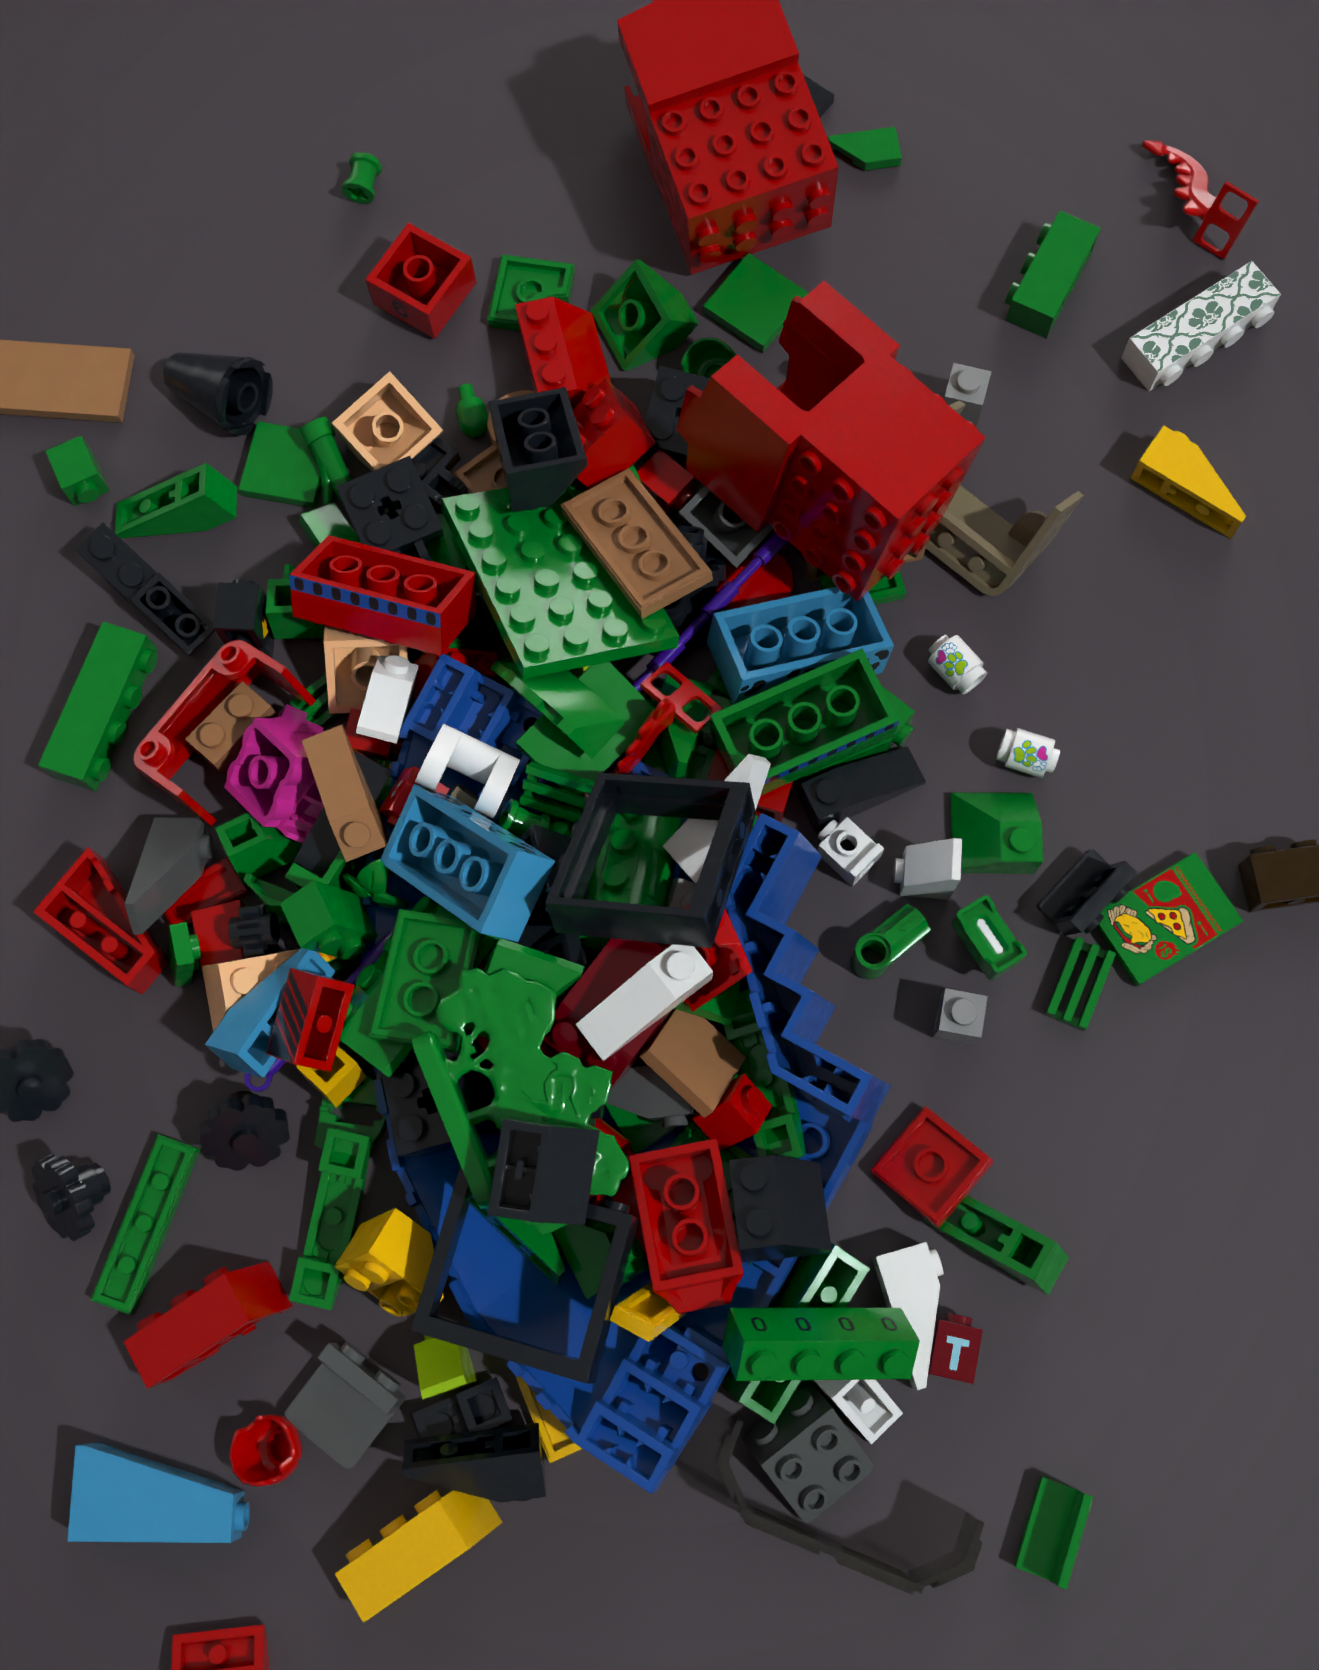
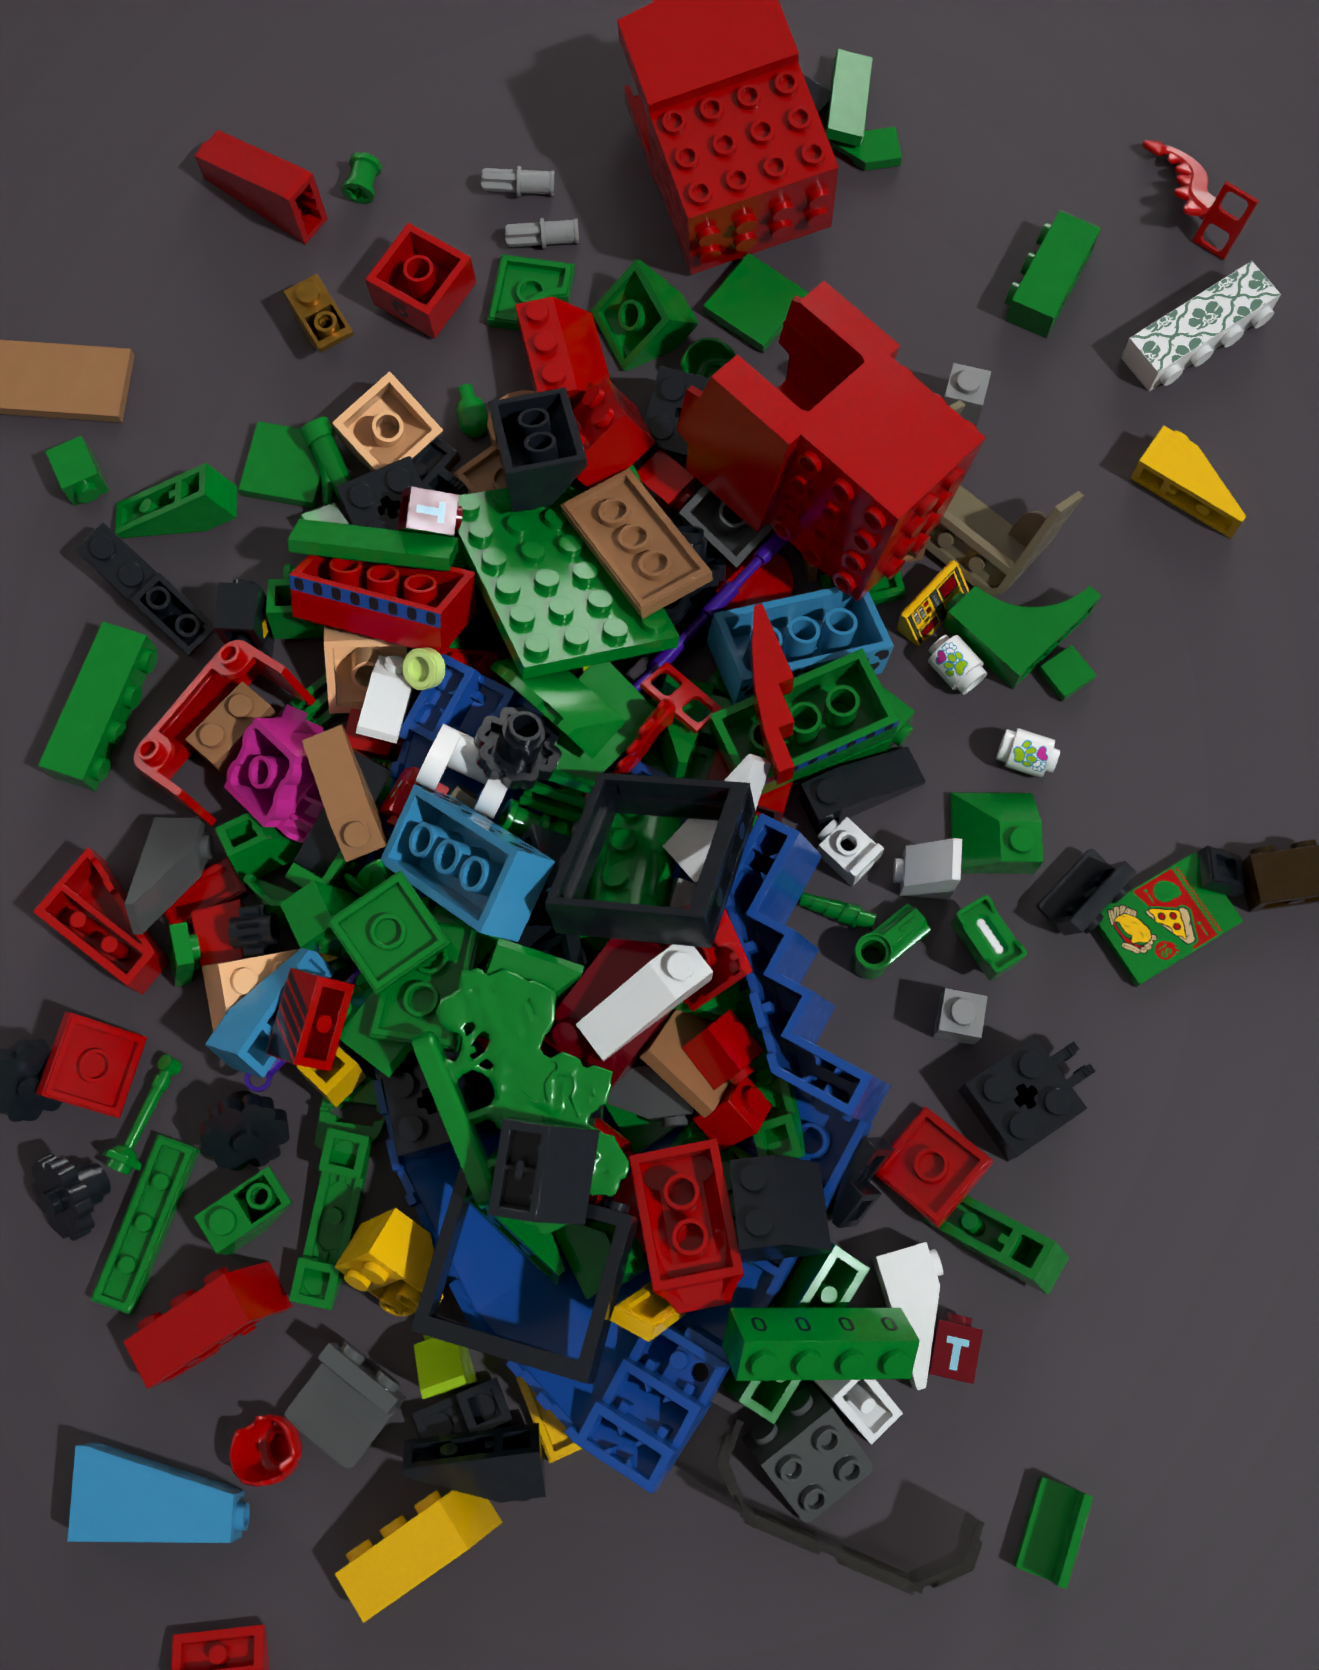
black cone [163,352,273,435] -> none
green tile [1044,937,1116,1031] -> none
none -> red tile [36,1012,147,1118]
none -> green piece [102,1054,182,1176]
none -> green slope [194,1166,293,1255]
none -> red slope [195,130,328,245]
none -> pearl gold slope [283,273,354,353]
none -> green tile [288,519,458,572]
none -> green tile [326,870,452,995]
none -> brick [397,486,463,537]
none -> yellowish green tile [402,647,445,690]
none -> black plant [474,707,562,790]
none -> light grey axle [481,166,555,197]
none -> light grey axle [505,218,579,249]
none -> red brick [681,1009,763,1090]
none -> red slope [751,603,795,785]
none -> green animal [799,892,877,930]
none -> tile [825,49,873,147]
none -> black slope [832,1137,895,1228]
none -> slope [897,560,969,646]
none -> green arch [943,585,1102,690]
none -> black hinge [958,1036,1096,1162]
none -> green tile [1038,645,1097,702]
none -> black tile [1198,846,1246,898]

